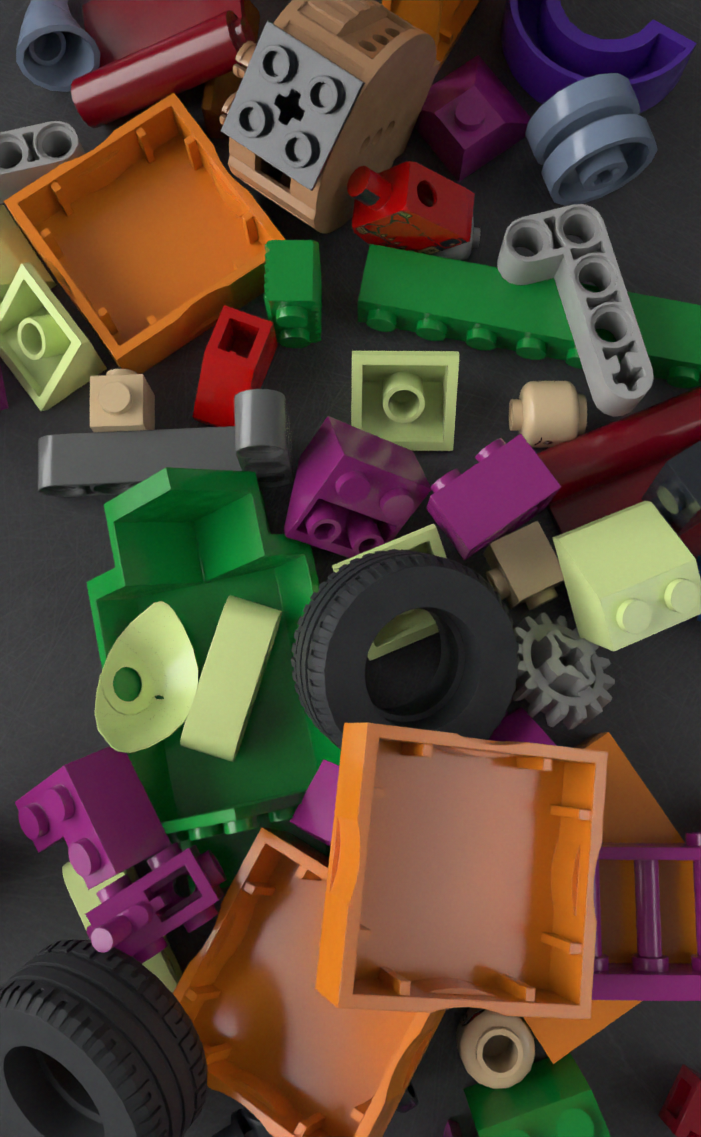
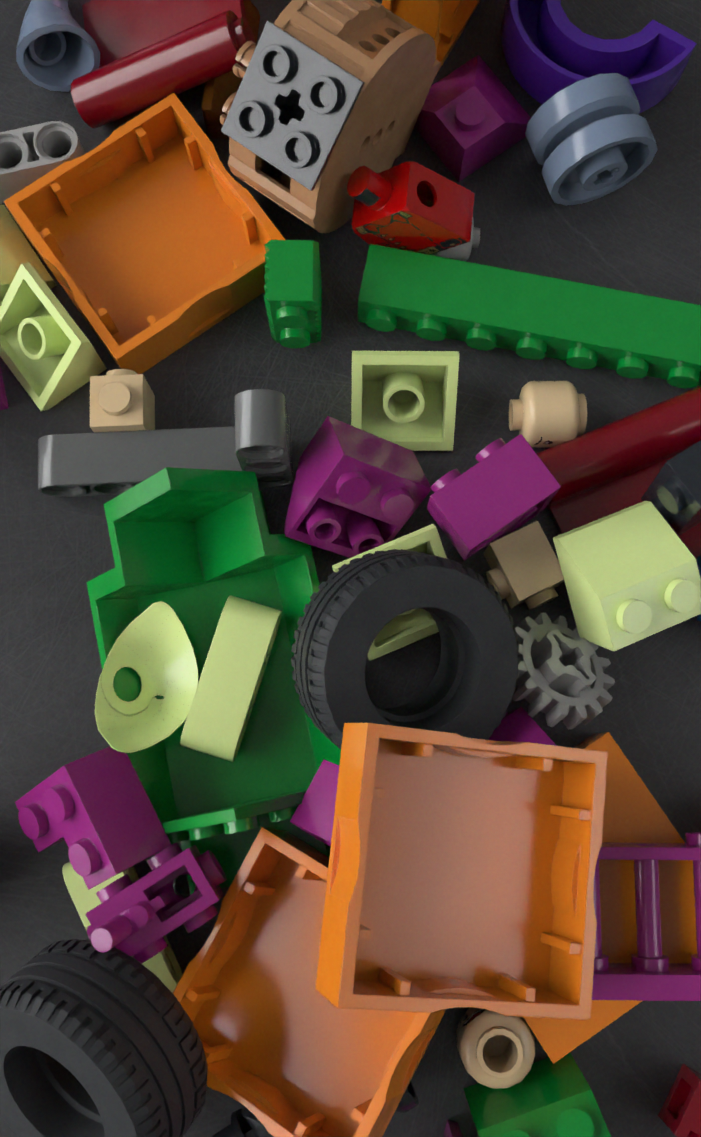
red slope [192,305,278,427] -> none
light grey beam [497,204,654,417] -> none

